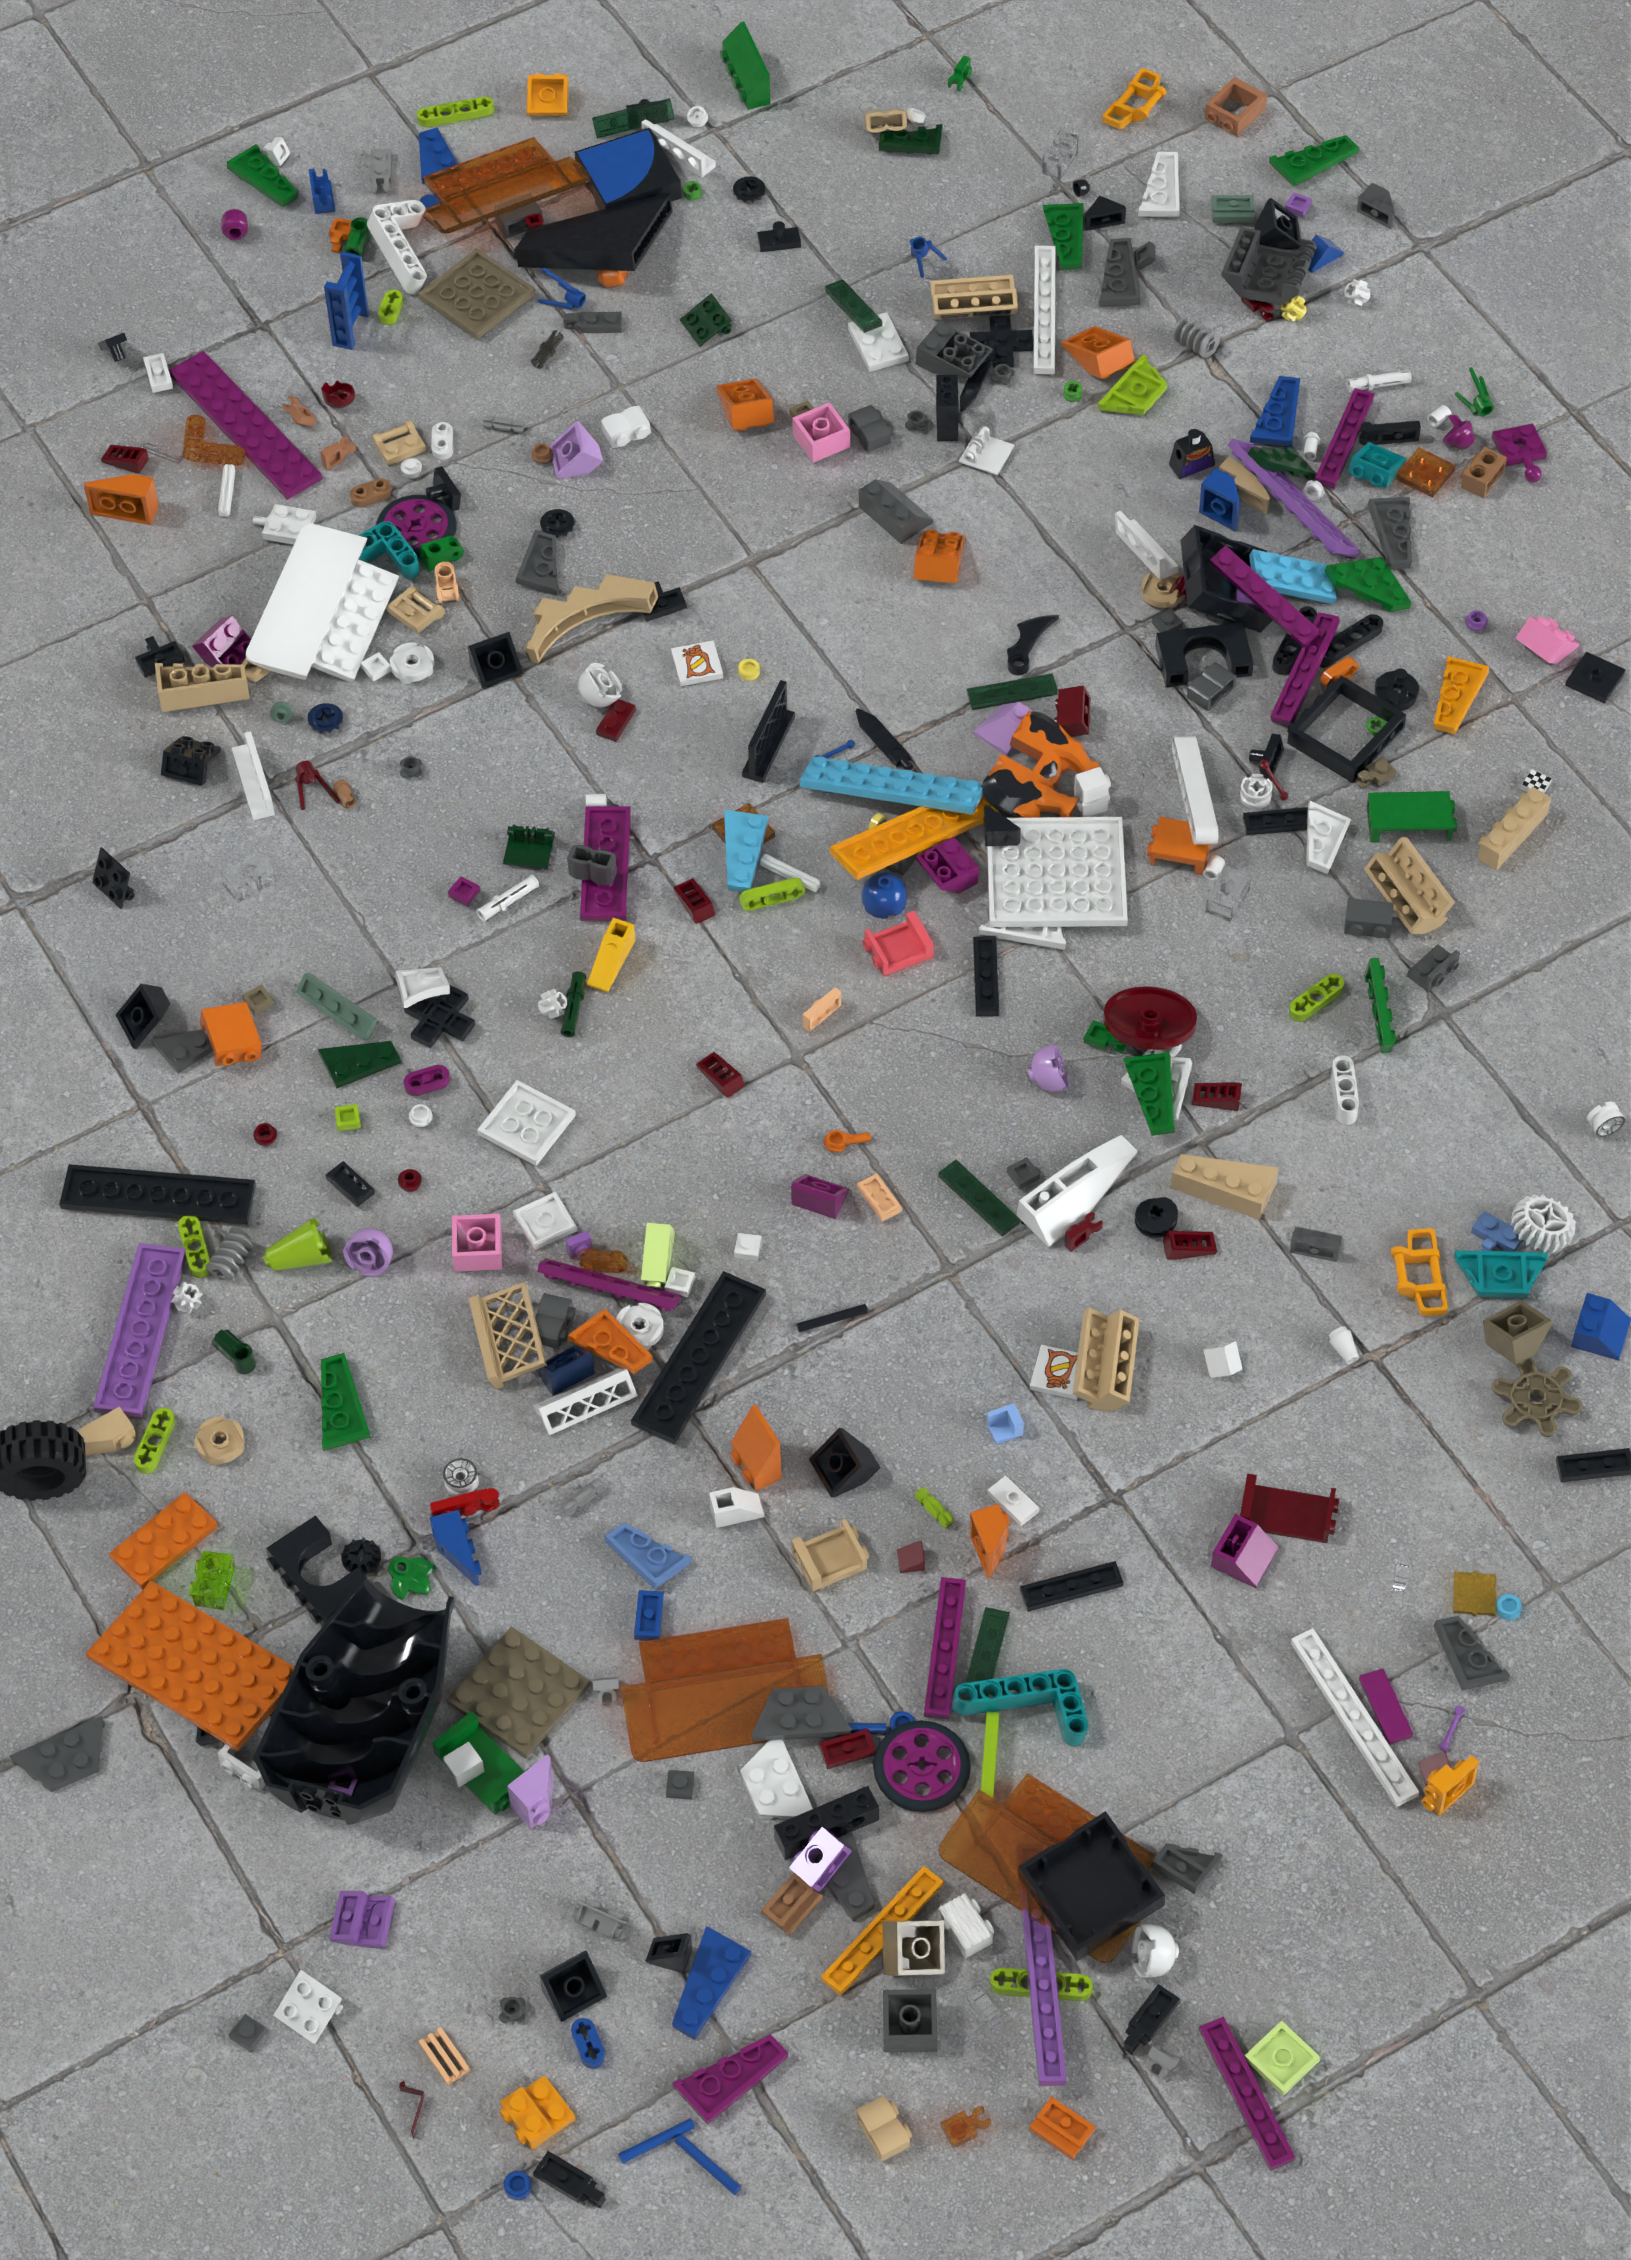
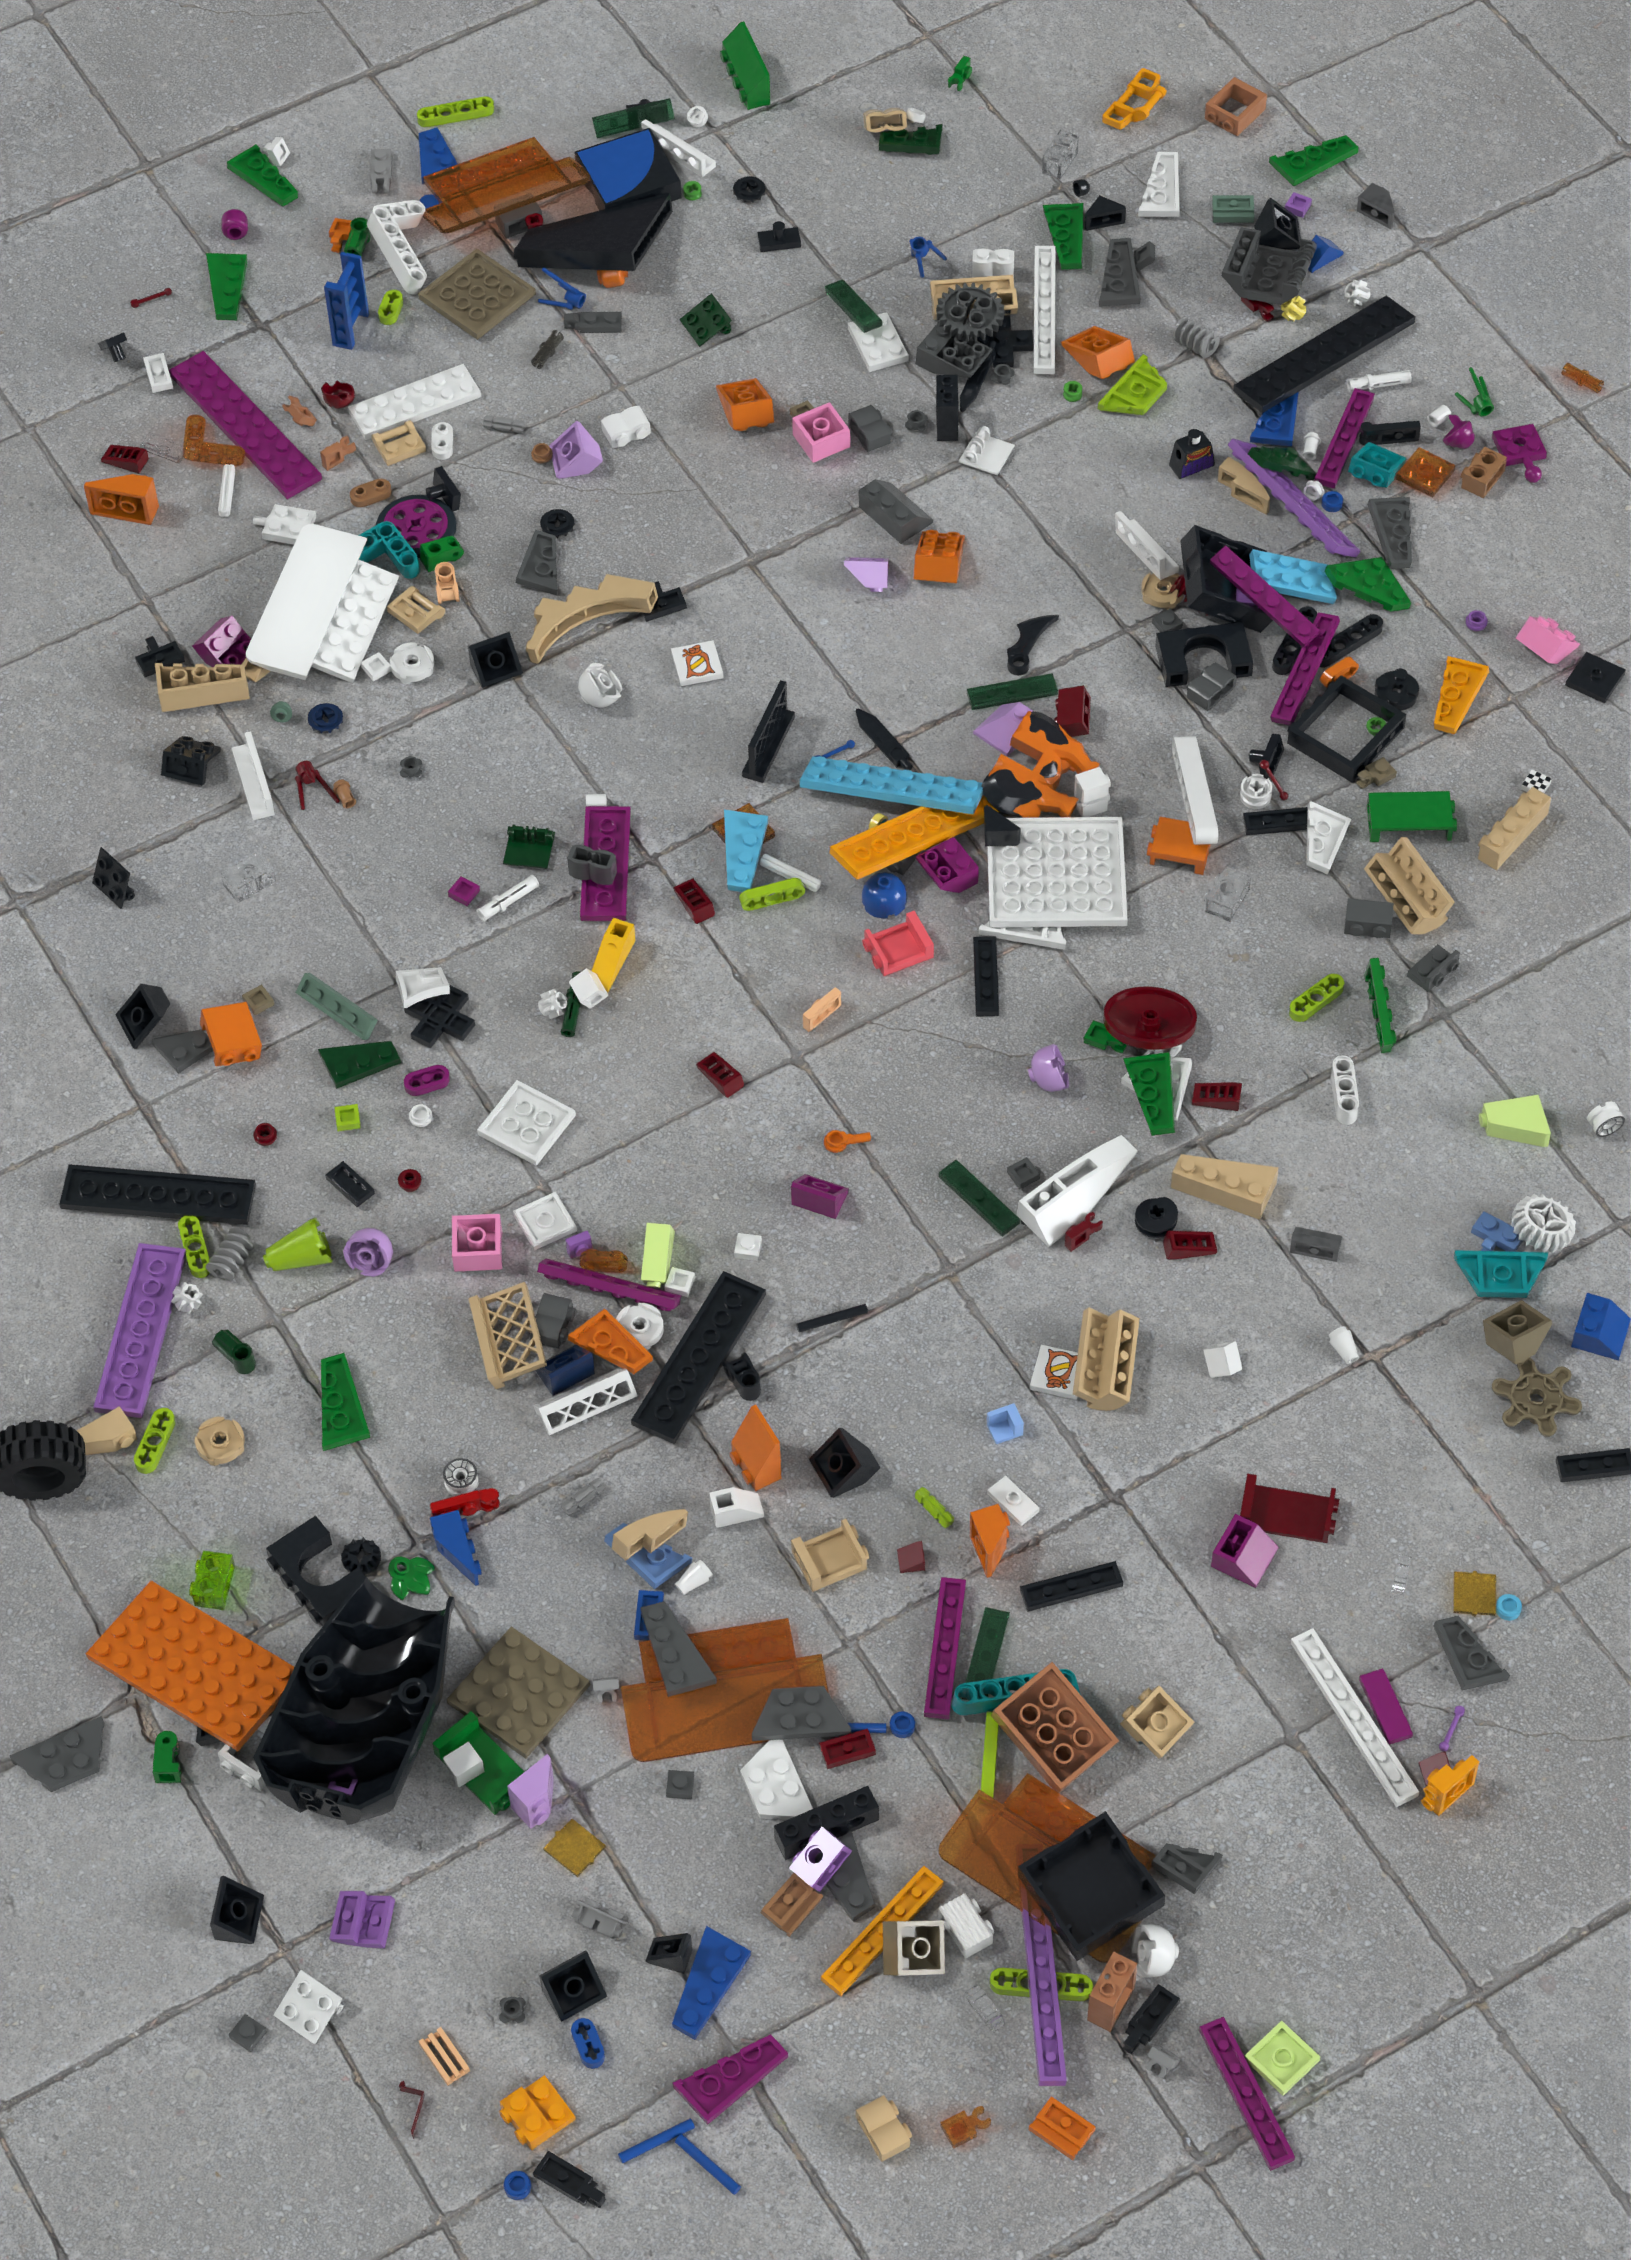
orange plate [109,1492,218,1589] -> none
blue hinge [308,168,335,214] -> none
white plate [400,458,422,478] -> none
light orange plate [527,73,569,116] -> none
dark red plate [596,699,636,742] -> none
light yellow tile [738,659,760,681] -> none
light nougat plate [857,1173,902,1222] -> none
wedge [873,1720,971,1812] -> none
dark grey slope [883,1989,937,2052] -> none
blue slope [1199,468,1240,531] -> none
white hinge [1203,855,1225,881] -> none
light orange bar [1390,1228,1448,1316] -> none
none -> dark red hinge [130,288,172,308]
none -> green leg [152,1731,182,1783]
none -> green wing [206,253,248,321]
none -> black slope [210,1876,264,1944]
none -> white plate [348,364,481,440]
none -> clear yellow piece [543,1819,606,1877]
none -> white panel [569,968,609,1009]
none -> tan slope [612,1509,688,1561]
none -> dark grey wing [640,1601,717,1697]
none -> white cone [675,1560,713,1595]
none -> black piece [723,1352,761,1401]
none -> lavender slope [844,557,889,592]
none -> dark grey gear [936,282,1004,342]
none -> white brick [972,248,1014,279]
none -> nougat slope [991,1662,1119,1795]
none -> nougat window [1087,1952,1138,2032]
none -> tan plate [1120,1686,1195,1759]
none -> black plate [1233,295,1416,413]
none -> blue tile [1321,491,1344,512]
none -> yellowish green slope [1479,1095,1551,1147]
none -> clear orange pin [1561,362,1604,393]

